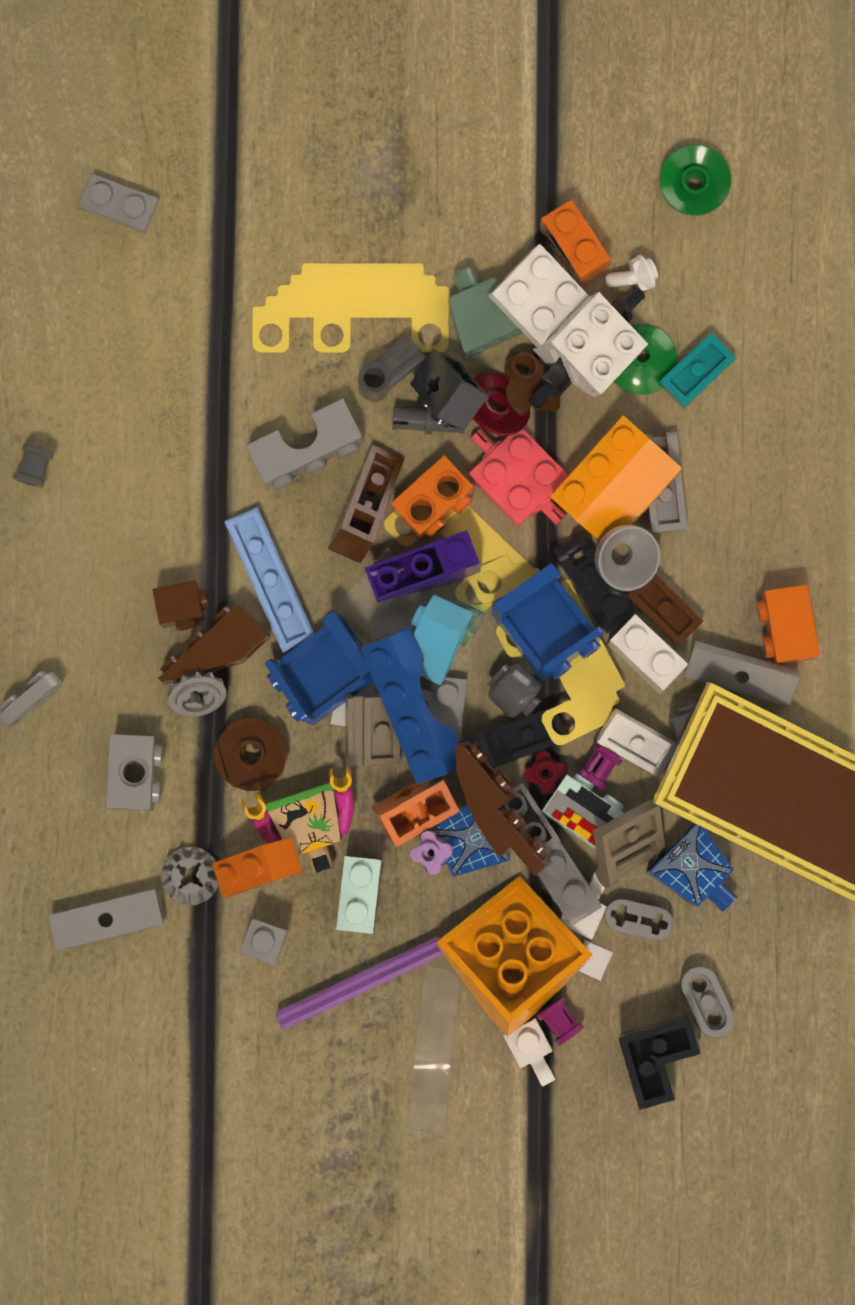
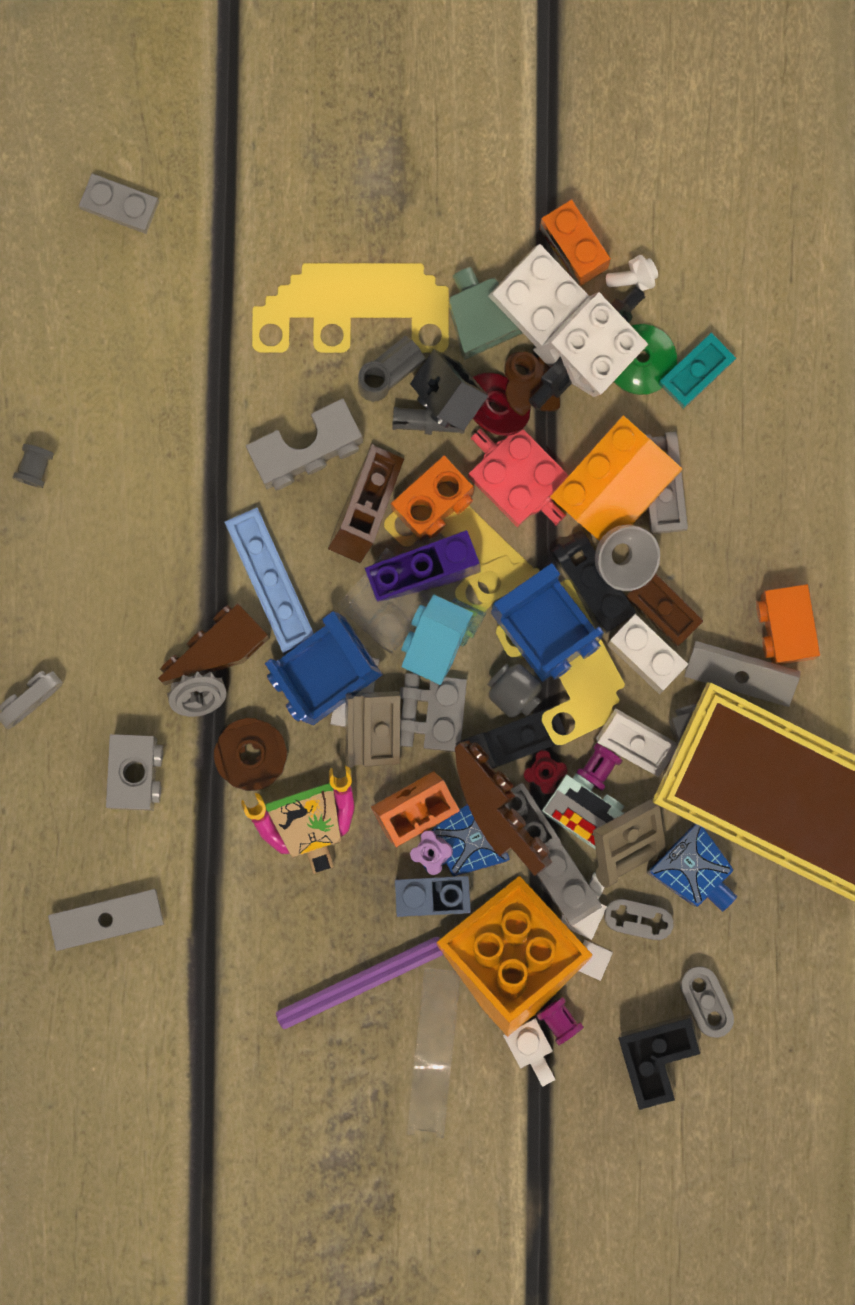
reddish brown brick [152,580,210,631] -> none
light grey gear [161,847,218,905] -> none
orange brick [212,837,303,898] -> none
light grey brick [240,919,289,966] -> none
light aqua brick [336,856,382,934] -> none
blue arch [360,626,459,784] -> none
green dish [660,145,731,216] -> none
none -> sand blue slope [395,876,471,917]

